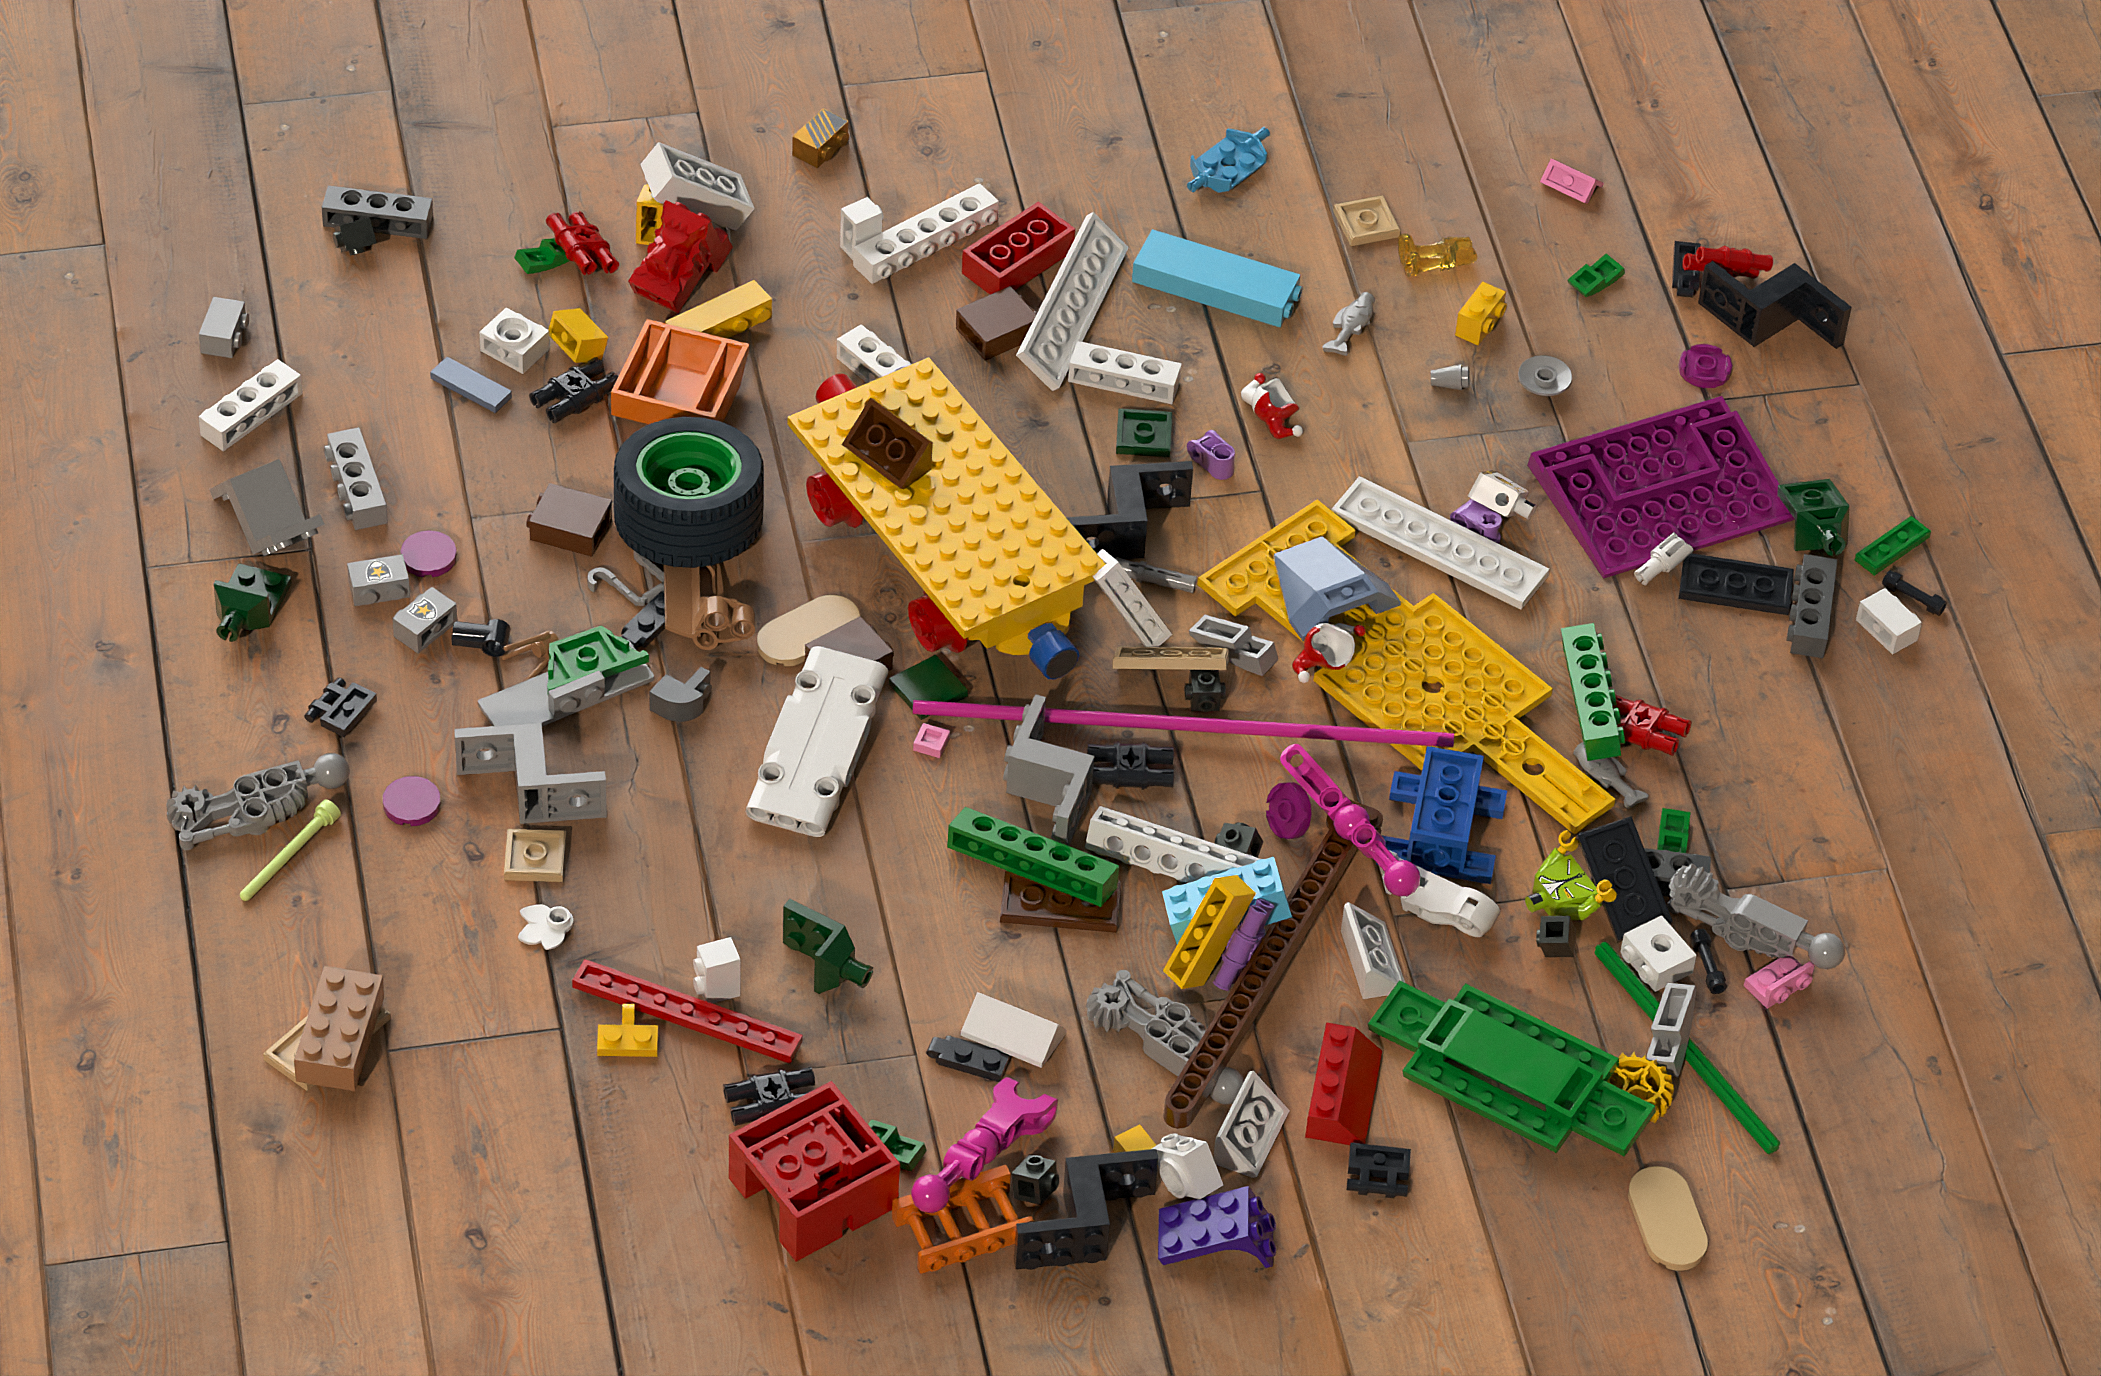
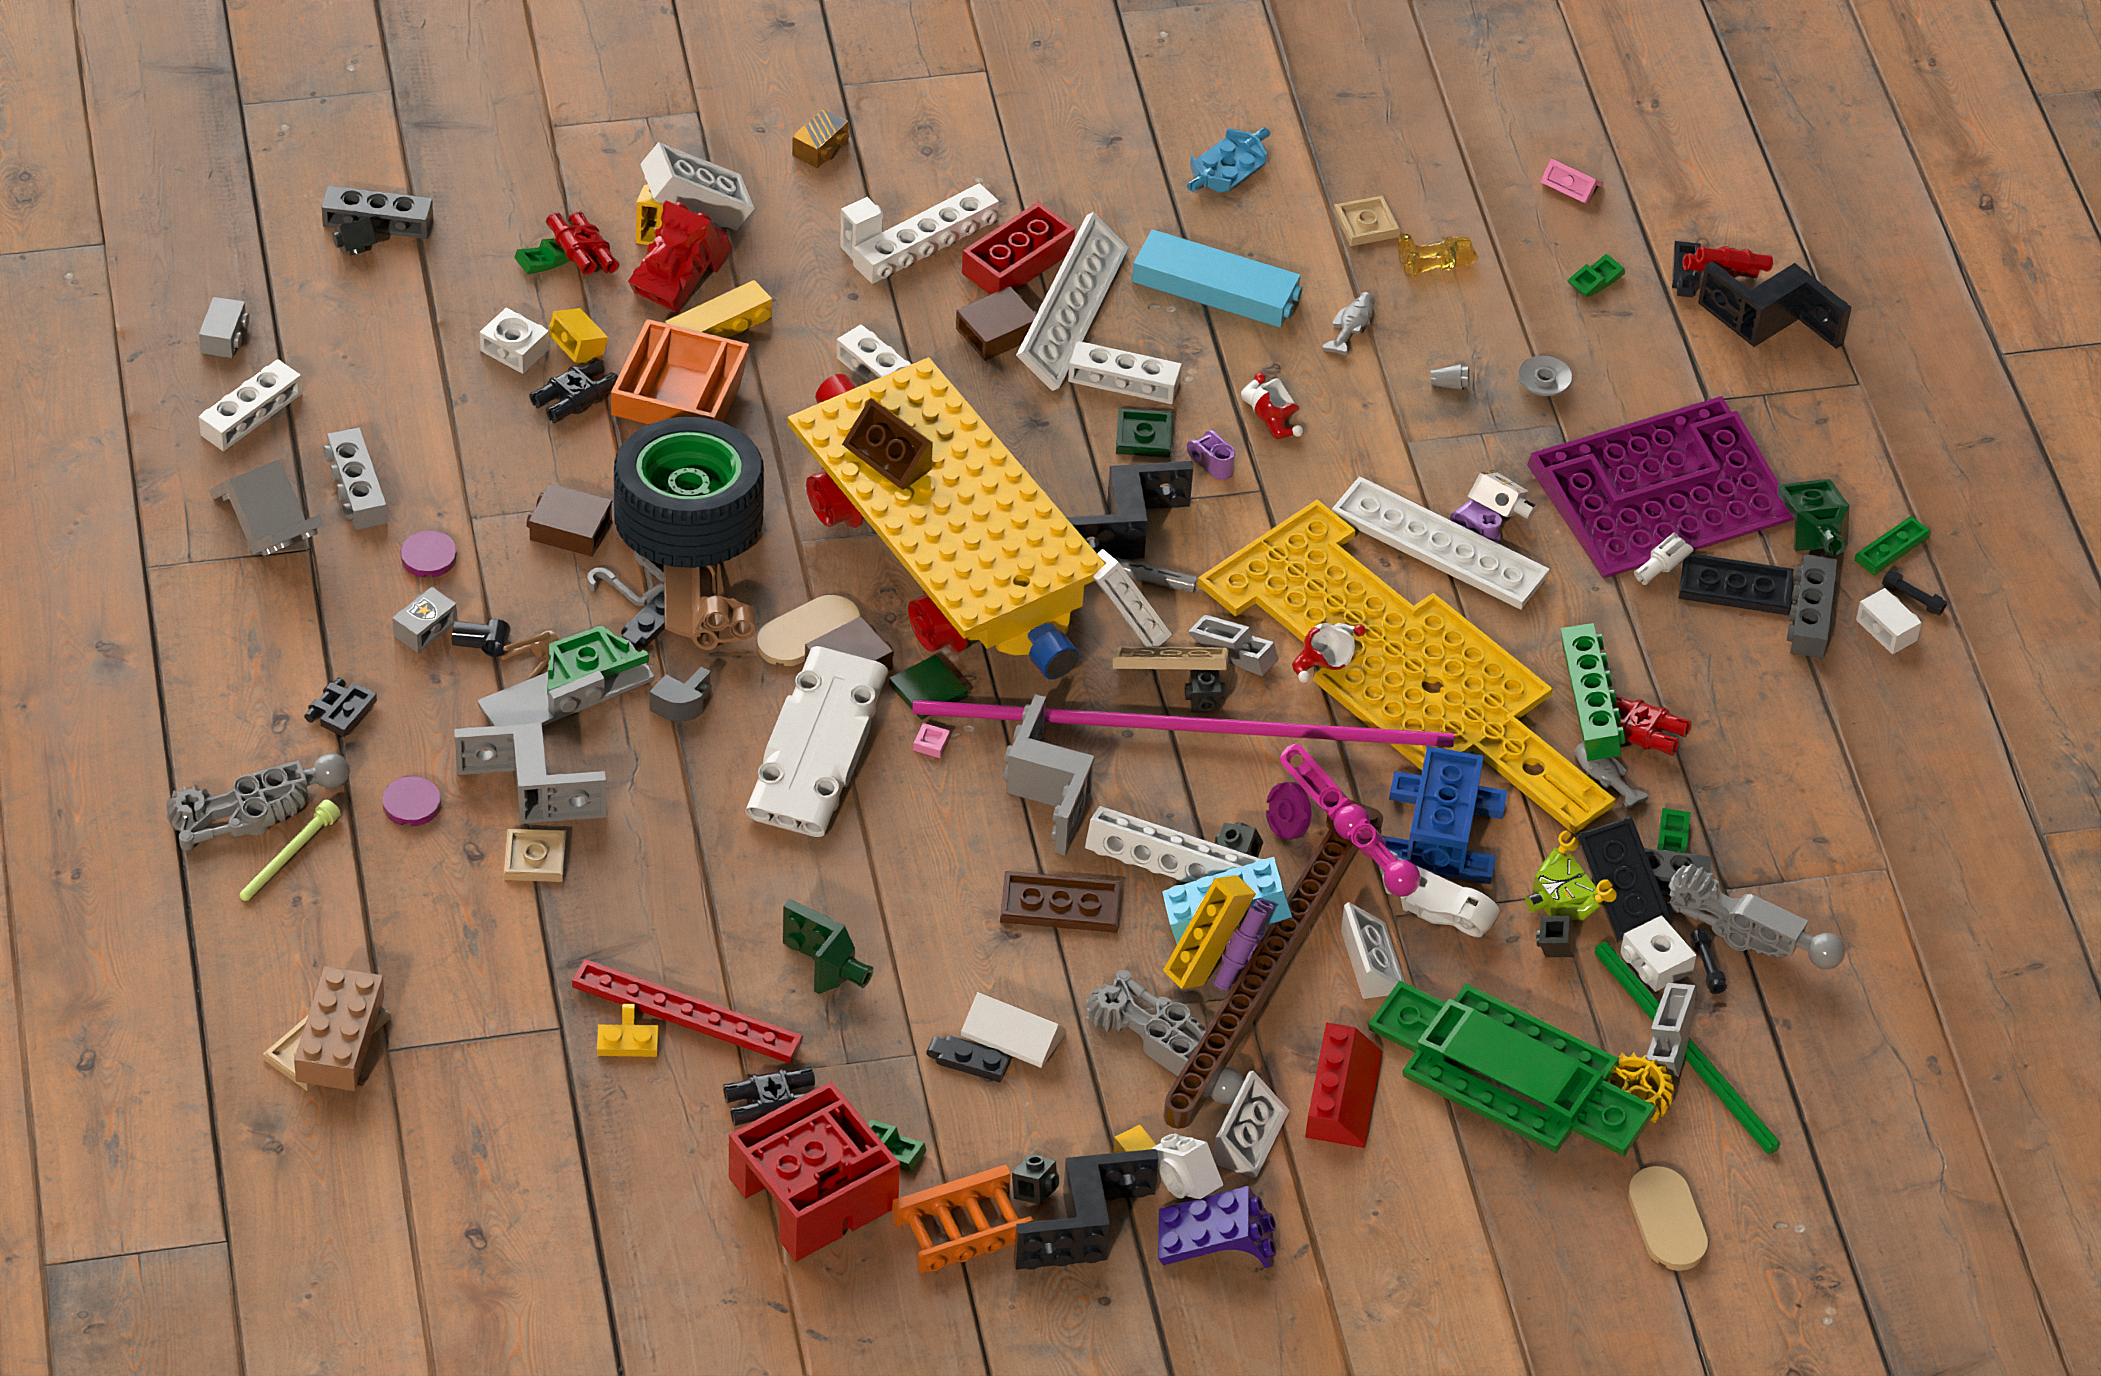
dark green plate [213,563,292,642] -> none
light grey brick [347,554,410,606] -> none
tile [430,357,512,413] -> none
white plate [518,904,573,950] -> none
white brick [693,937,740,1003] -> none
dark pink piece [911,1077,1058,1213] -> none
green brick [947,807,1119,907] -> none
black pin [1087,741,1174,790] -> none
sand blue wedge [1273,536,1401,641] -> none
black plate [1346,1143,1411,1199] -> none
yellow brick [1455,281,1507,346] -> none
magenta tile [1678,344,1733,388] -> none
bright pink bracket [1744,955,1815,1009] -> none

